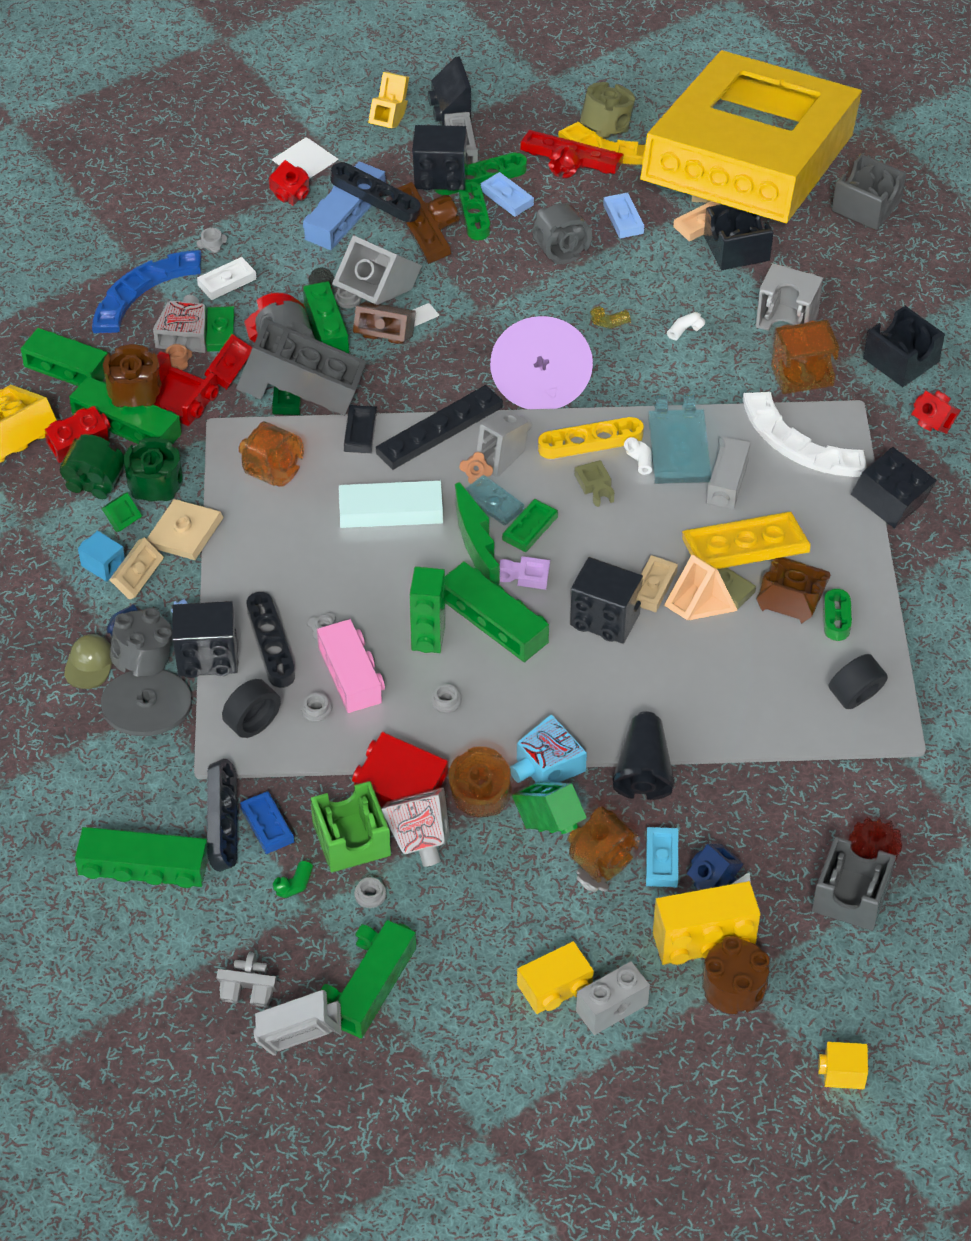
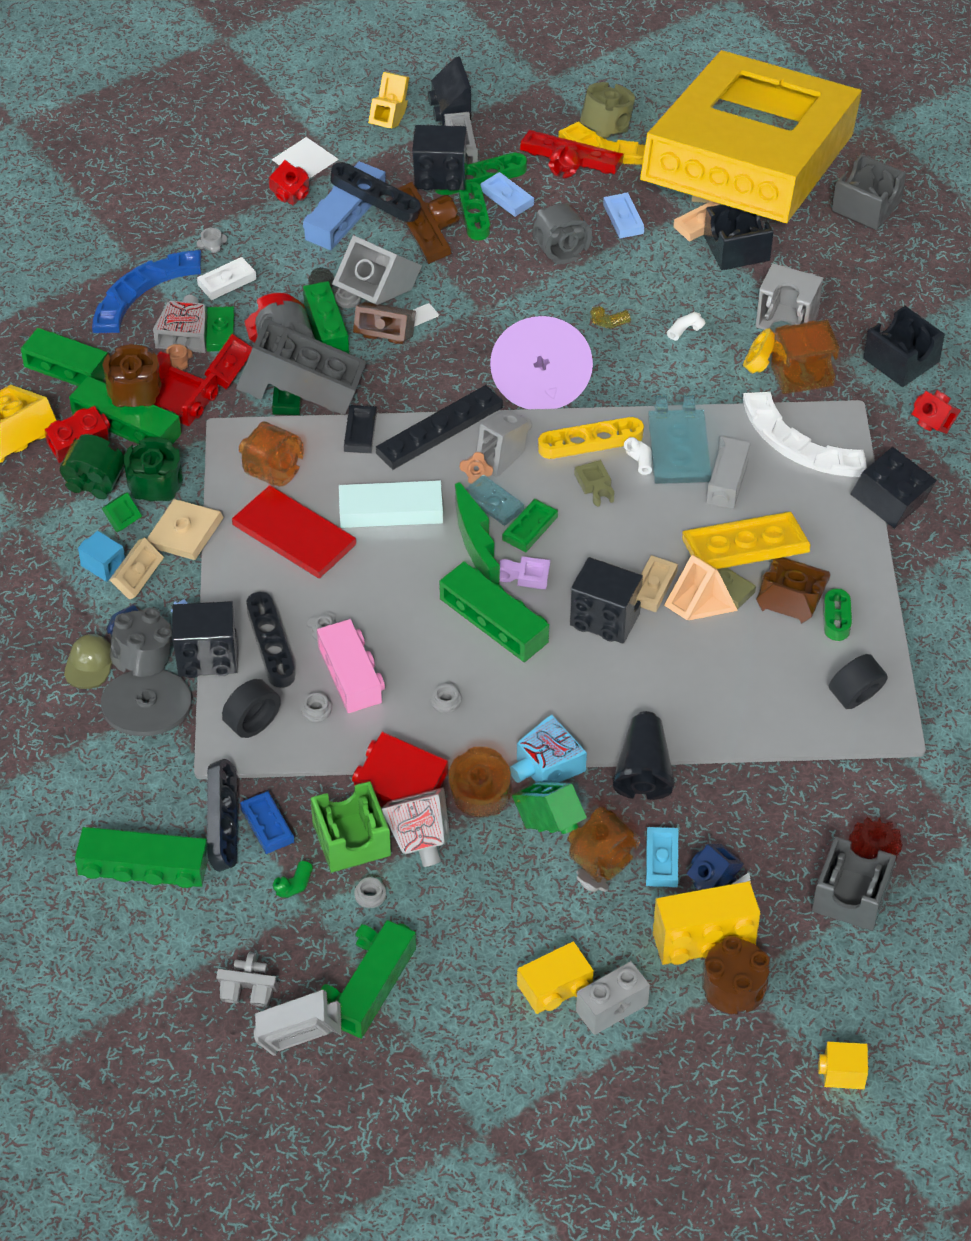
green brick [410,566,445,653] -> none
none -> red tile [232,485,356,579]
none -> yellow plate [743,328,778,374]

